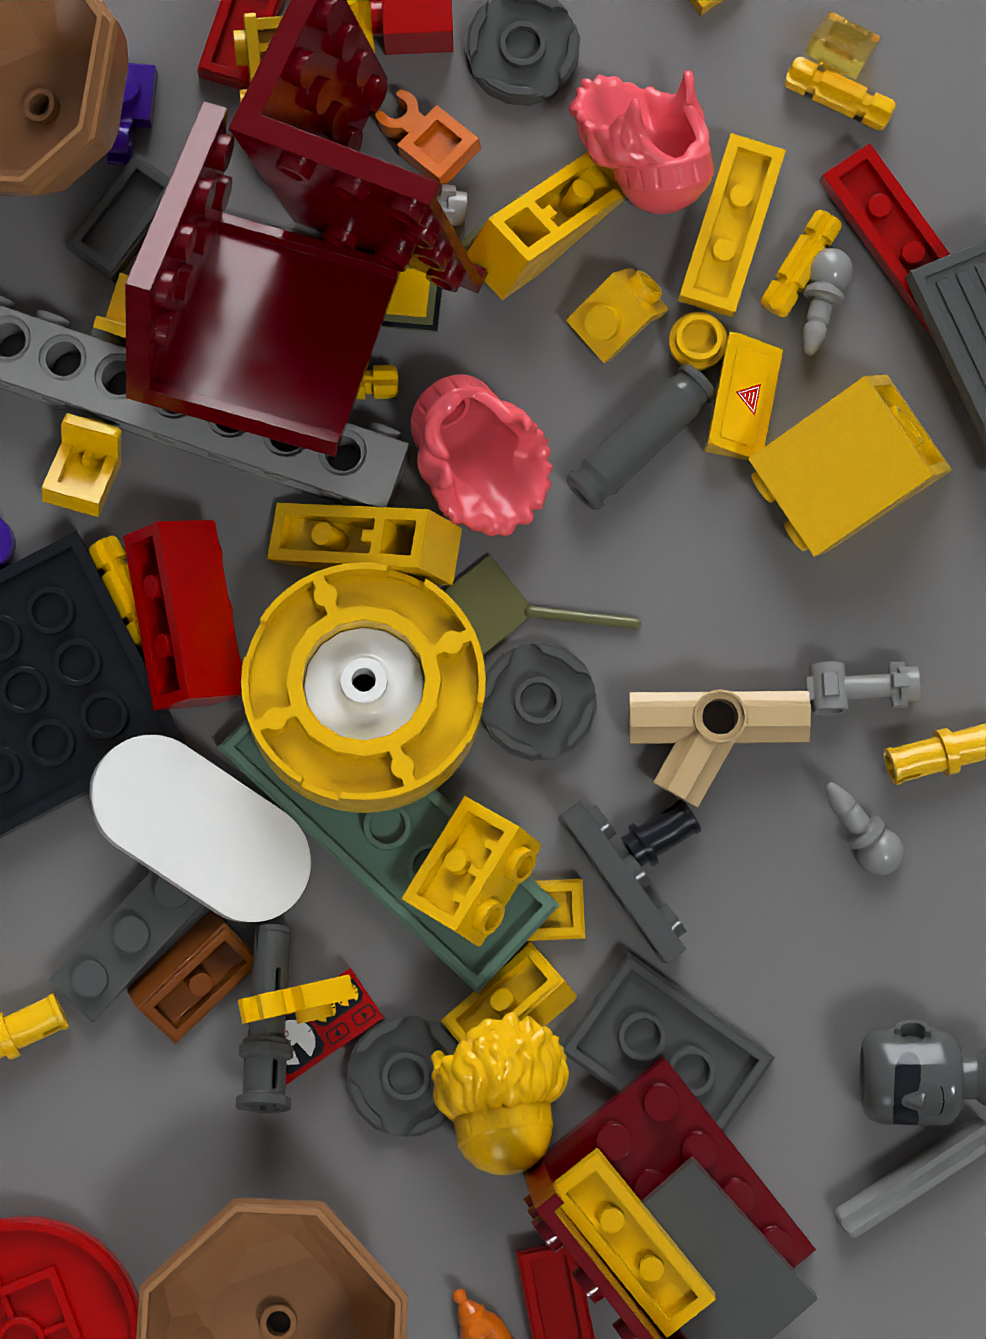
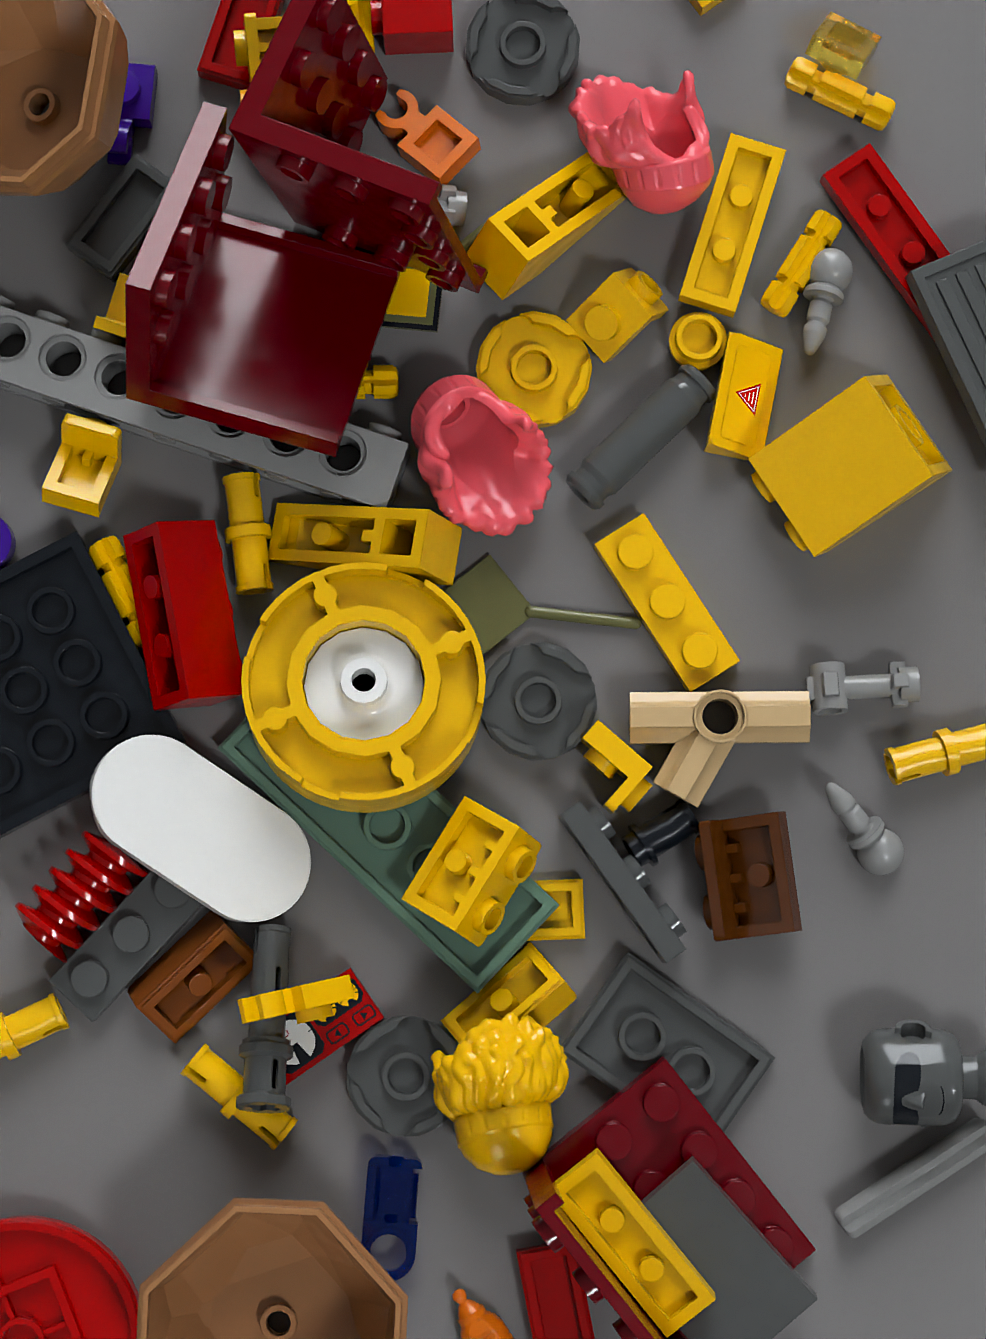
none -> red piece [15,830,149,963]
none -> yellow pin [180,1043,298,1150]
none -> yellow pin [222,472,274,595]
none -> clear blue piece [361,1154,423,1281]
none -> yellow tile [476,311,592,429]
none -> yellow bracket [581,720,653,814]
none -> yellow plate [593,513,740,692]
none -> reddish brown bracket [695,811,802,942]

